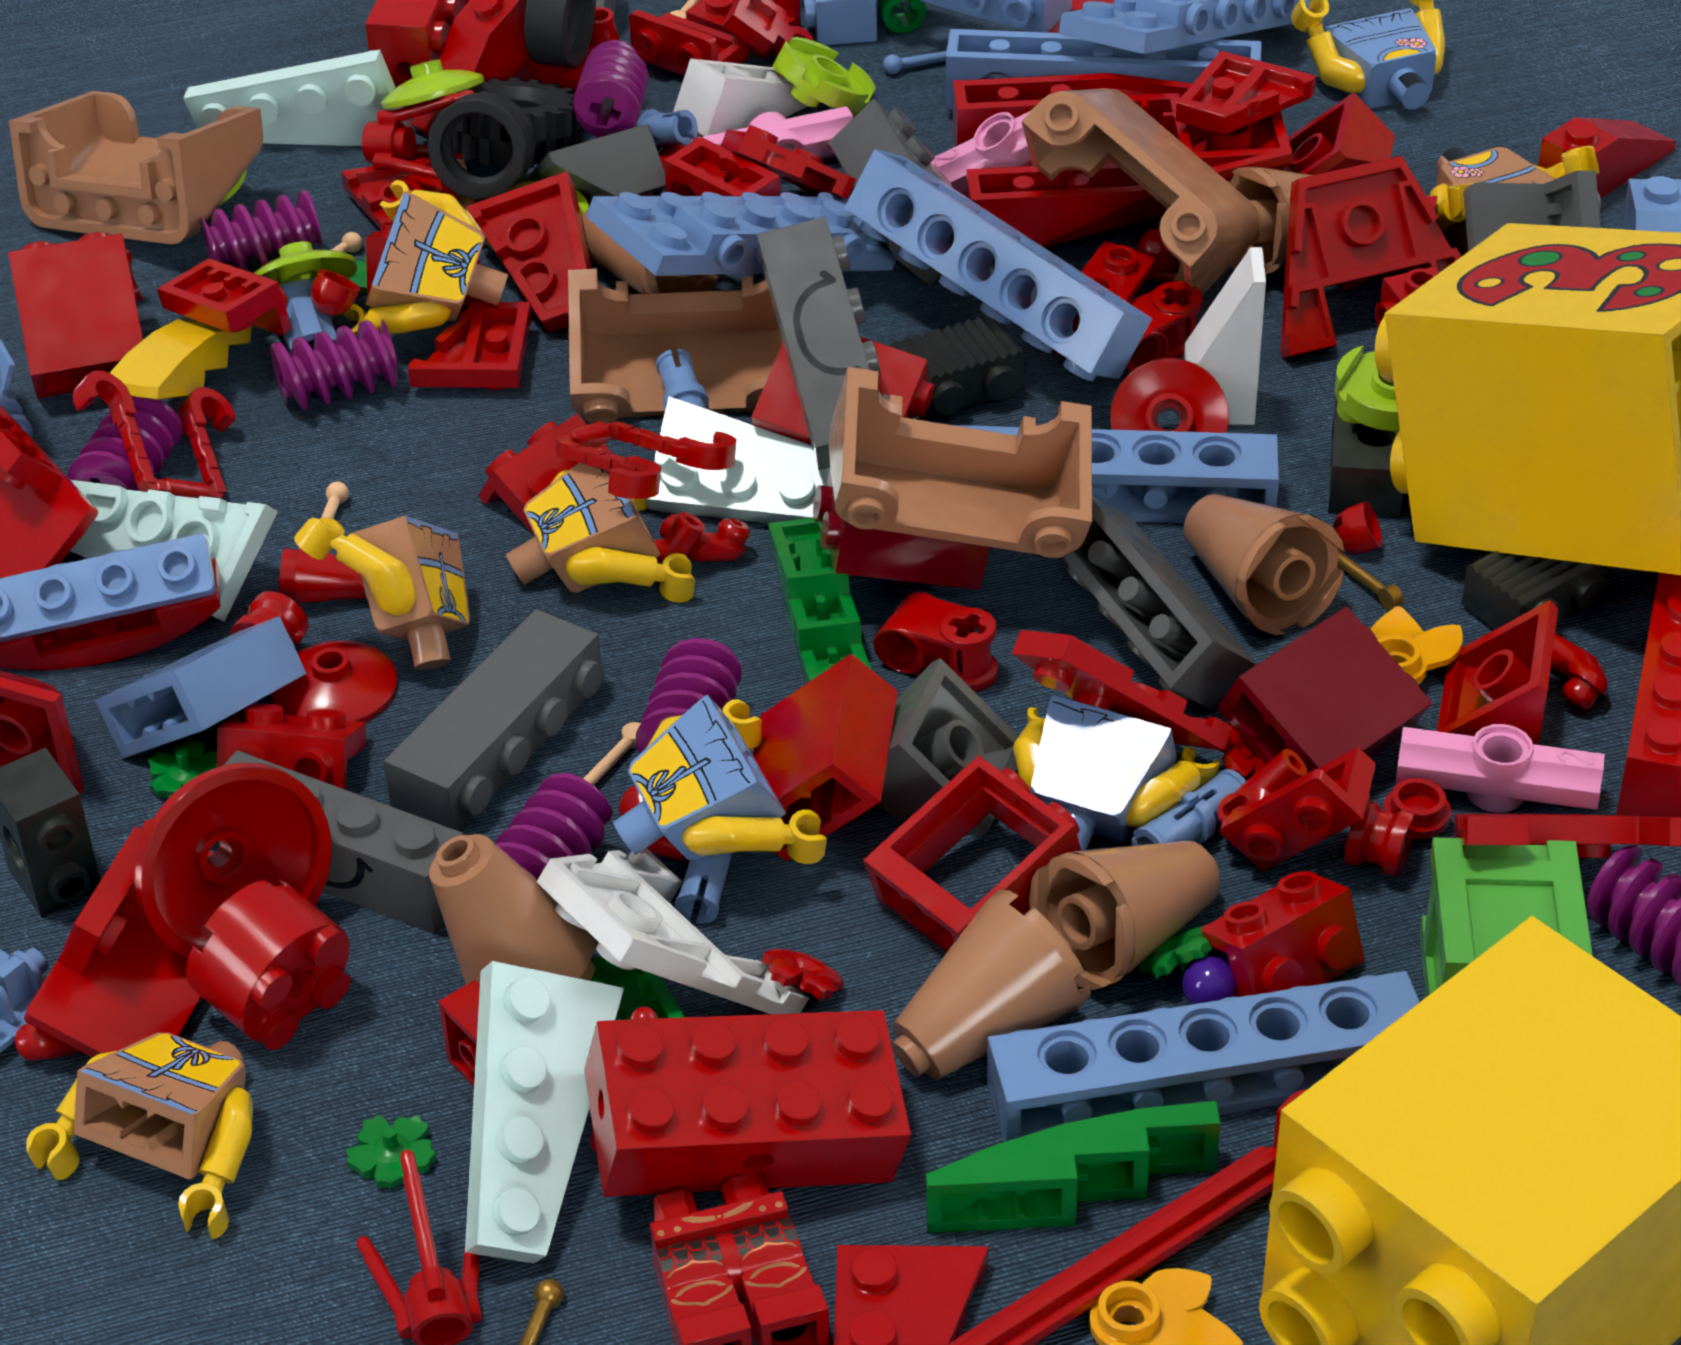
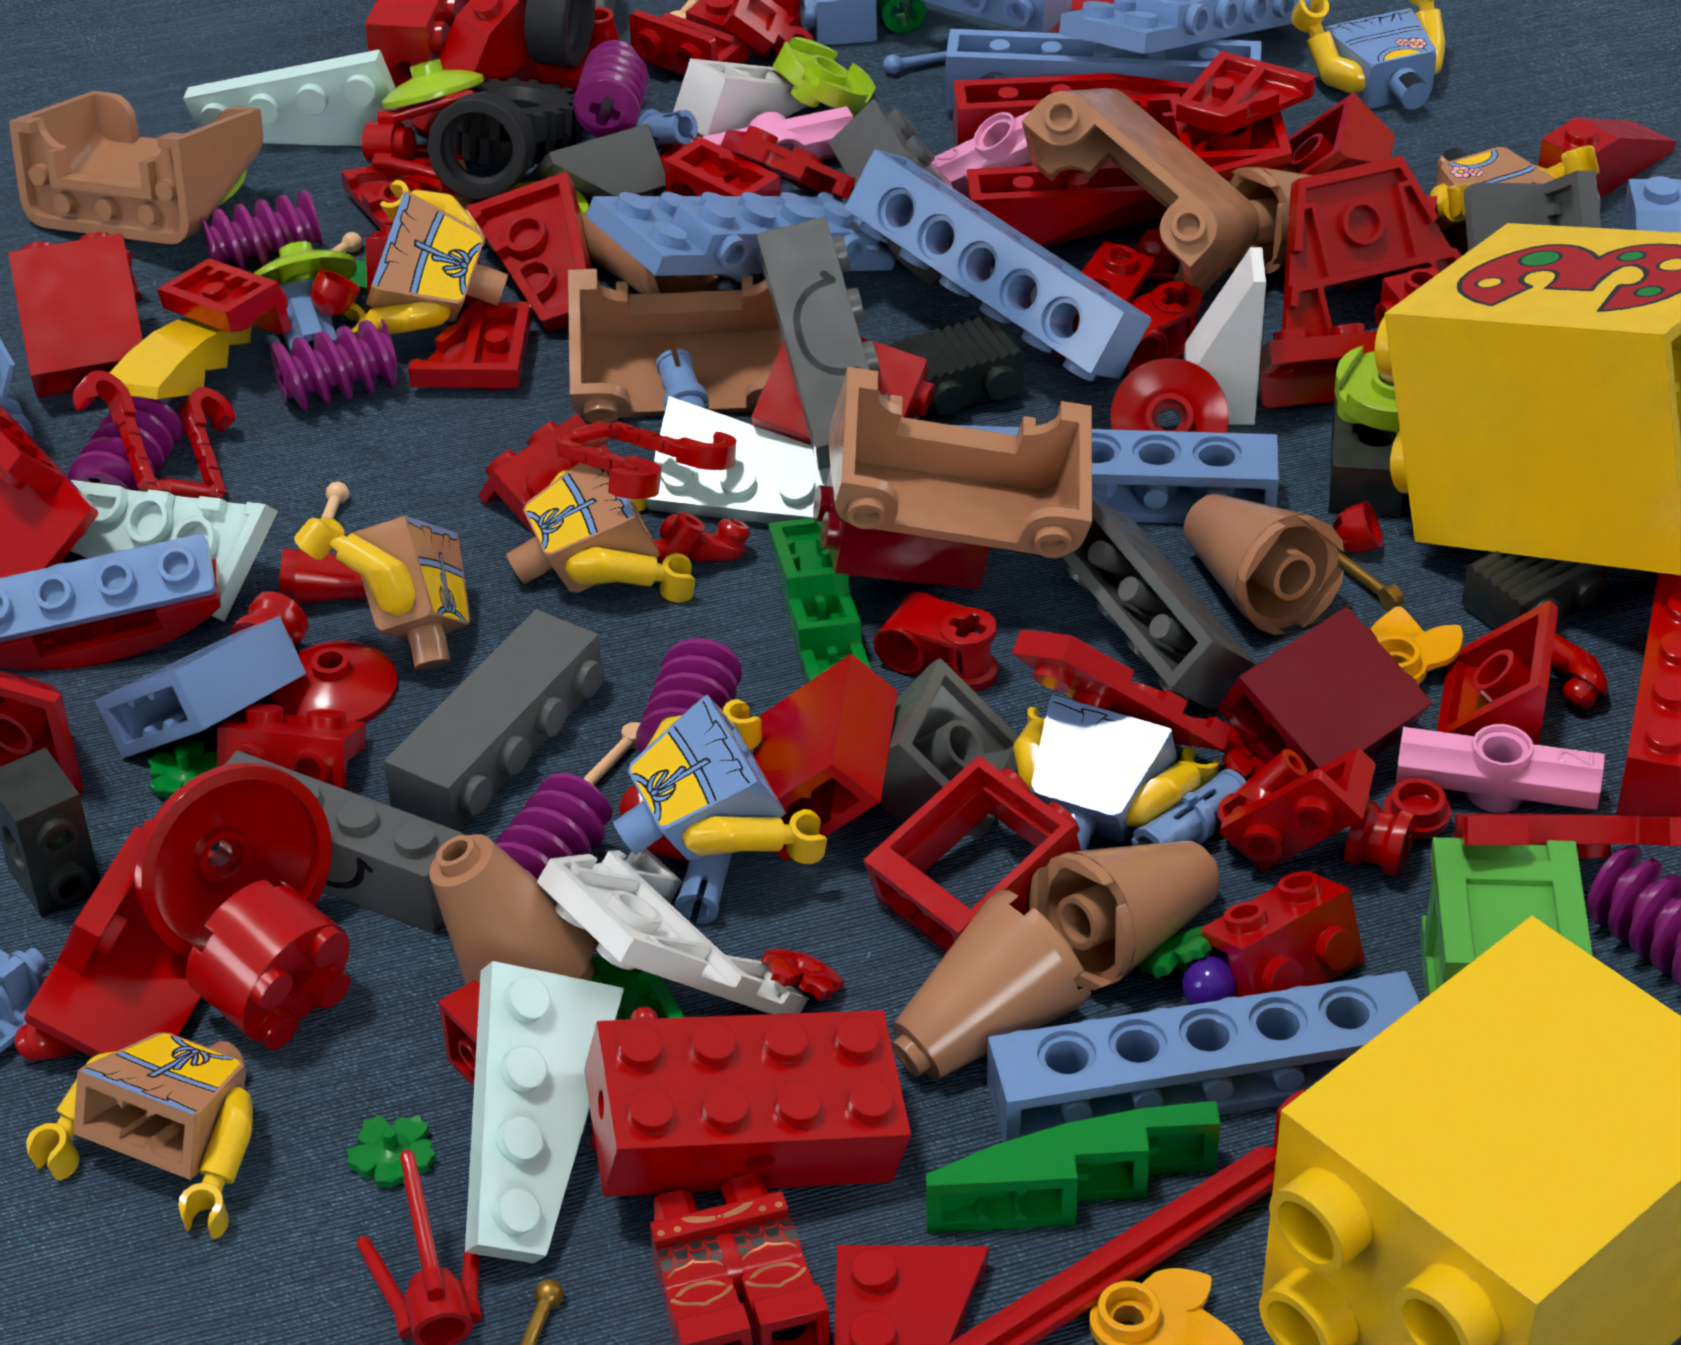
none -> red bracket [1258,323,1377,409]

